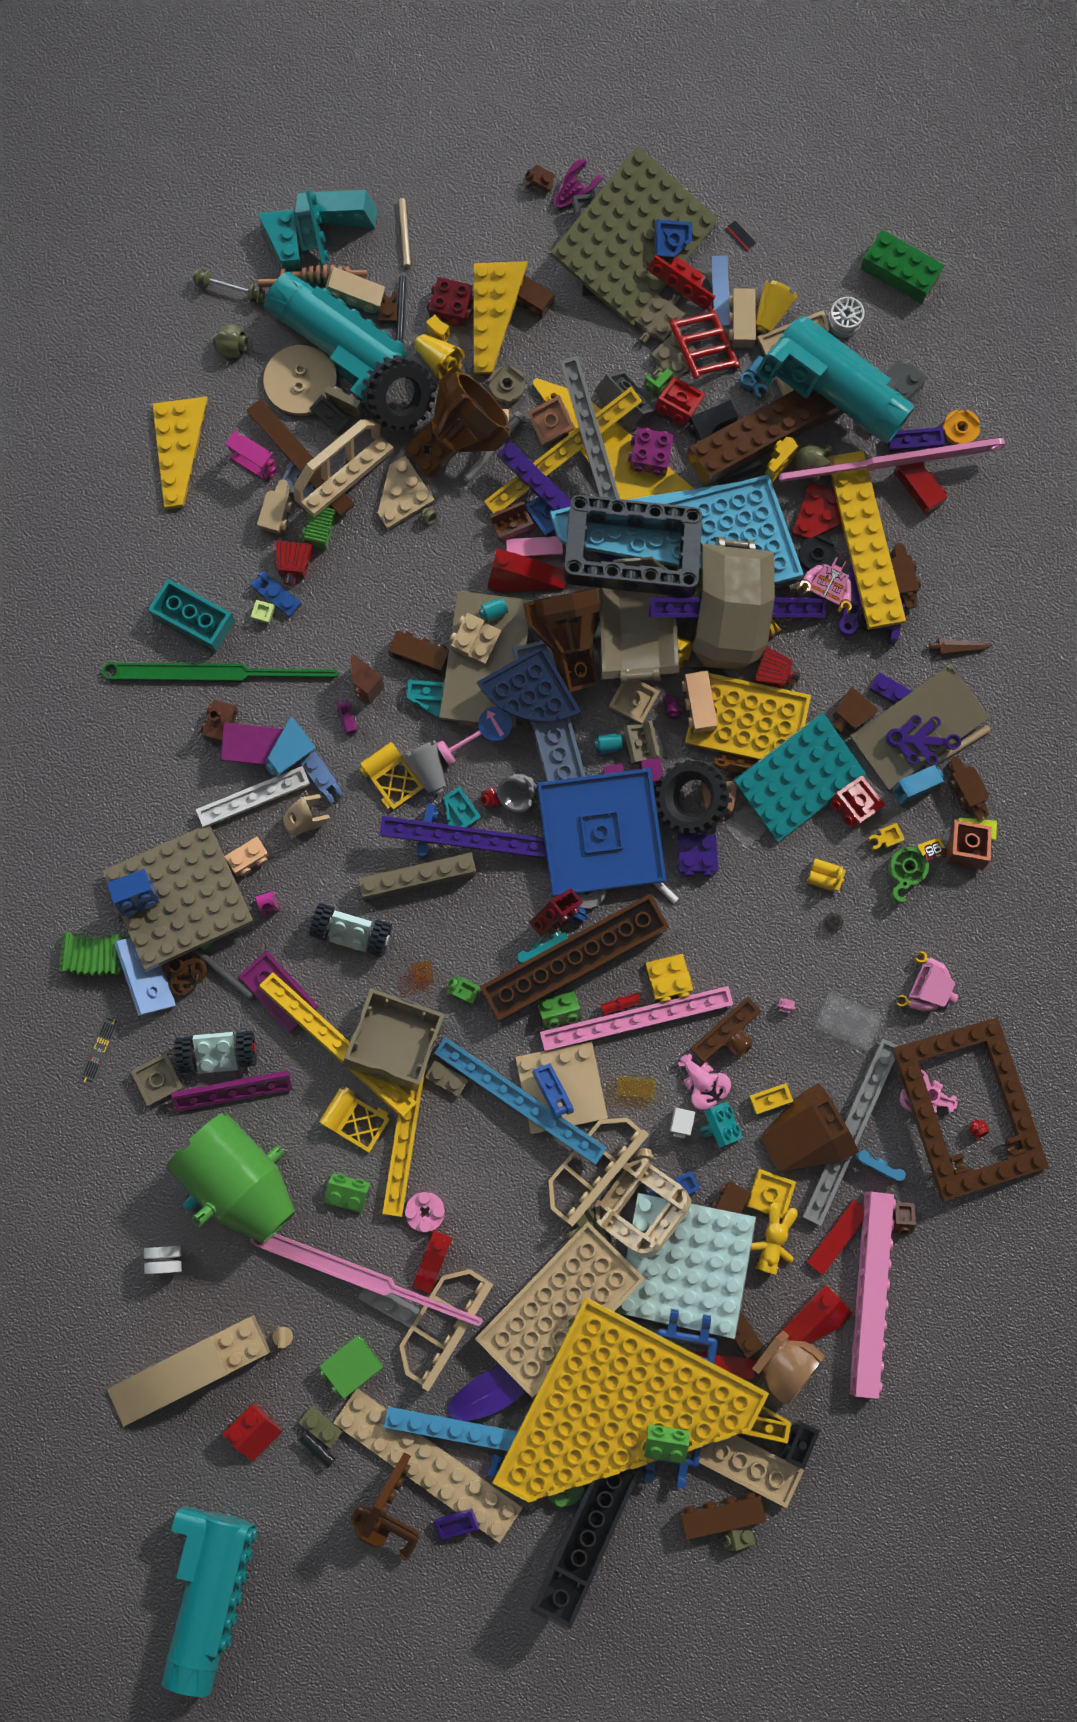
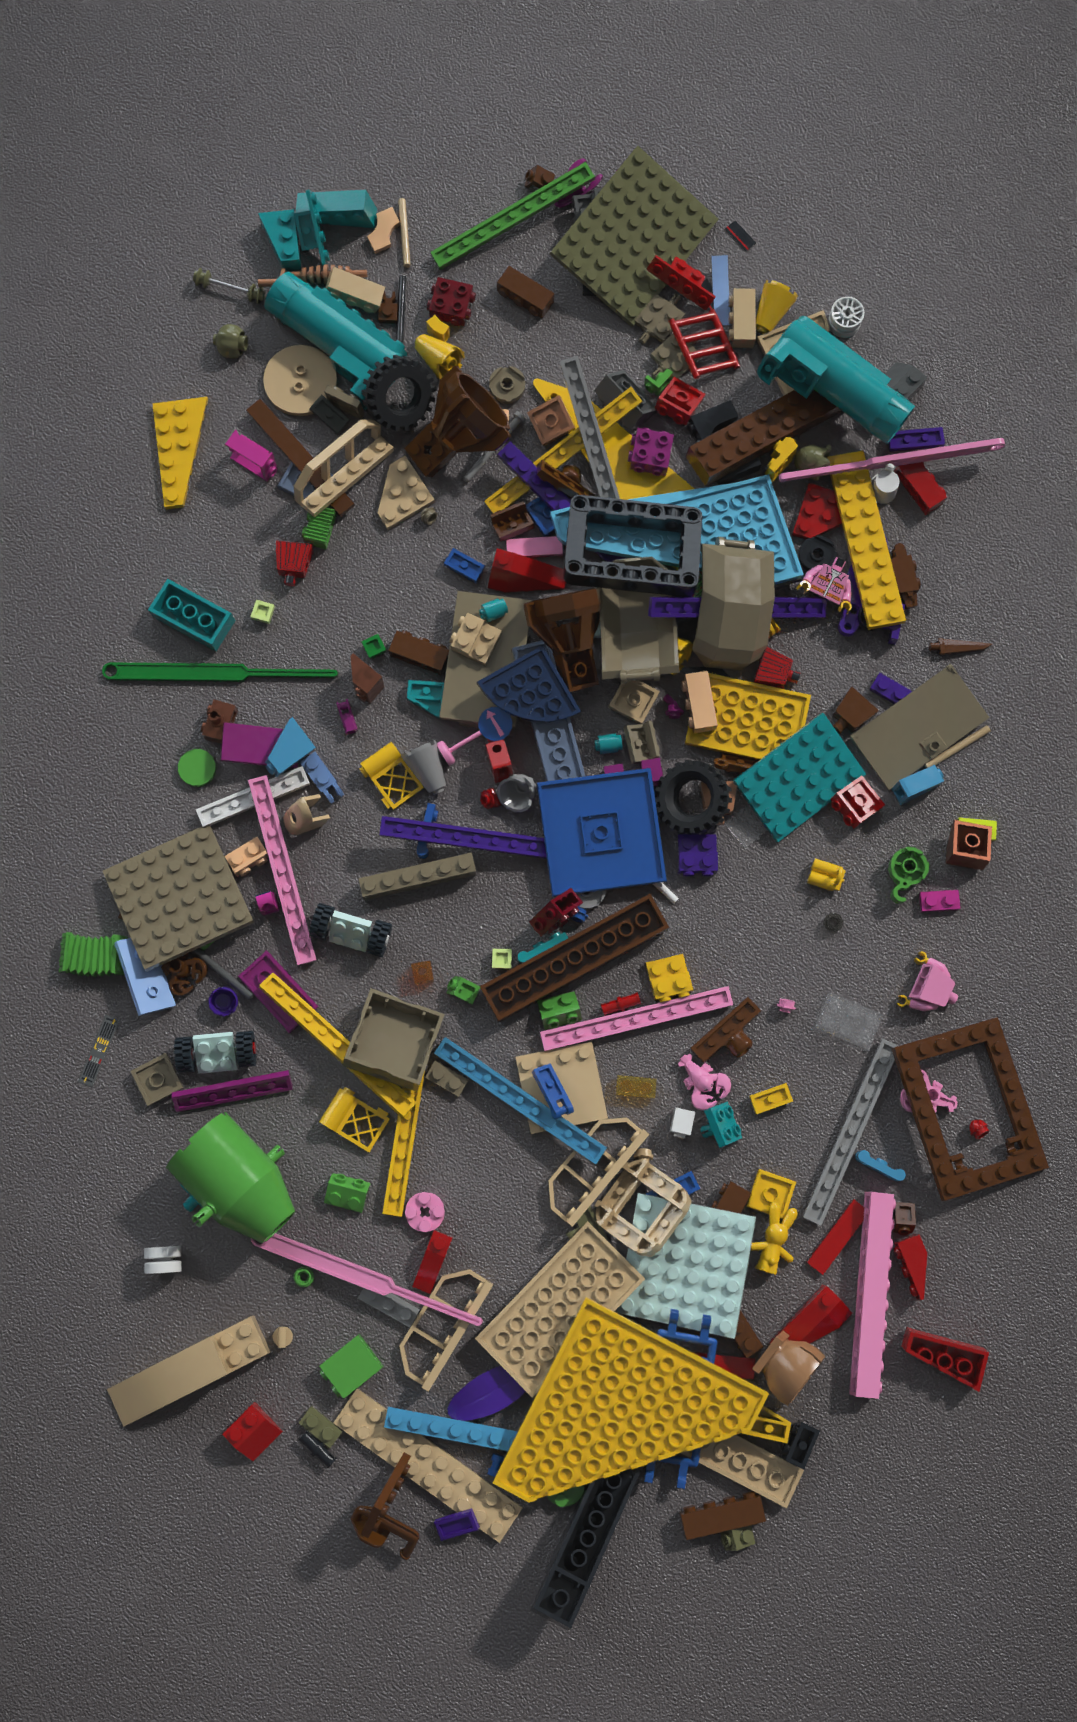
blue brick [107,869,160,917] -> none
teal piece [161,1506,258,1697] -> none
blue plate [249,571,302,618] -> none
tan hinge [257,479,293,535] -> none
teal wing [444,786,481,828] -> none
yellow wing [474,261,529,374] -> none
bright green bracket [644,1424,690,1464] -> none
blue plate [655,219,692,259] -> none
dark azure bar [739,356,768,400] -> none
reddish brown wedge [760,1083,859,1172] -> none
green brick [860,230,945,303] -> none
yellow plate [867,823,904,850] -> none
dark purple plant [886,715,961,766] -> none
sticker [918,837,946,861] -> none
light orange plate [943,410,980,445] -> none
reddish brown hinge [948,757,989,821] -> none
none -> bright green tile [178,749,216,787]
none -> dark purple hair [208,987,238,1017]
none -> bright pink plate [248,775,317,966]
none -> bright green plate [294,1267,314,1287]
none -> green plate [361,634,387,660]
none -> light nougat tile [367,207,400,254]
none -> bright green plate [430,162,595,270]
none -> blue plate [444,548,485,583]
none -> red torso [486,739,513,783]
none -> yellowish green plate [492,949,512,969]
none -> reddish brown plate [537,460,598,499]
none -> white hat [871,463,899,504]
none -> red slope [893,1234,927,1300]
none -> red wedge [901,1327,989,1392]
none -> dark pink plate [919,890,961,912]

